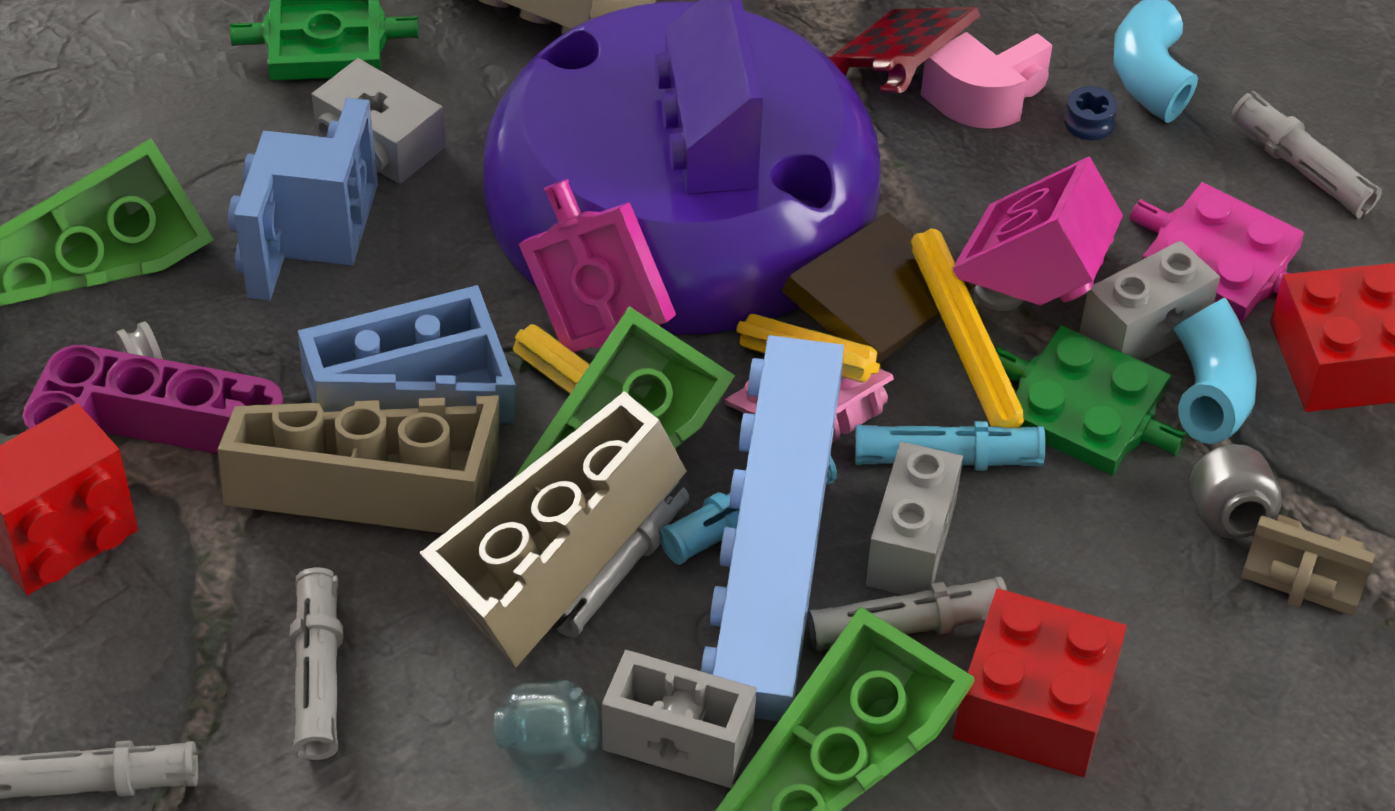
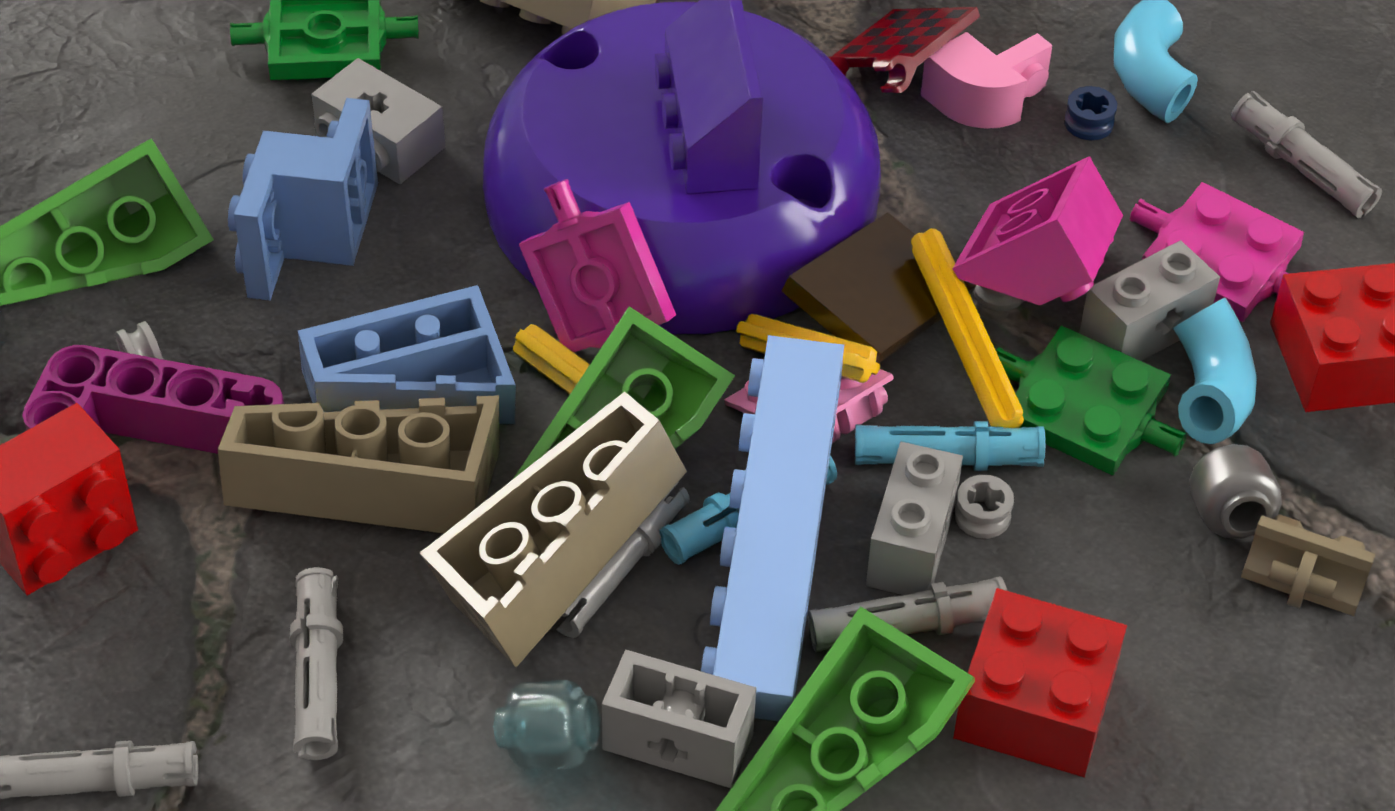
none -> light grey bush [955,475,1014,539]

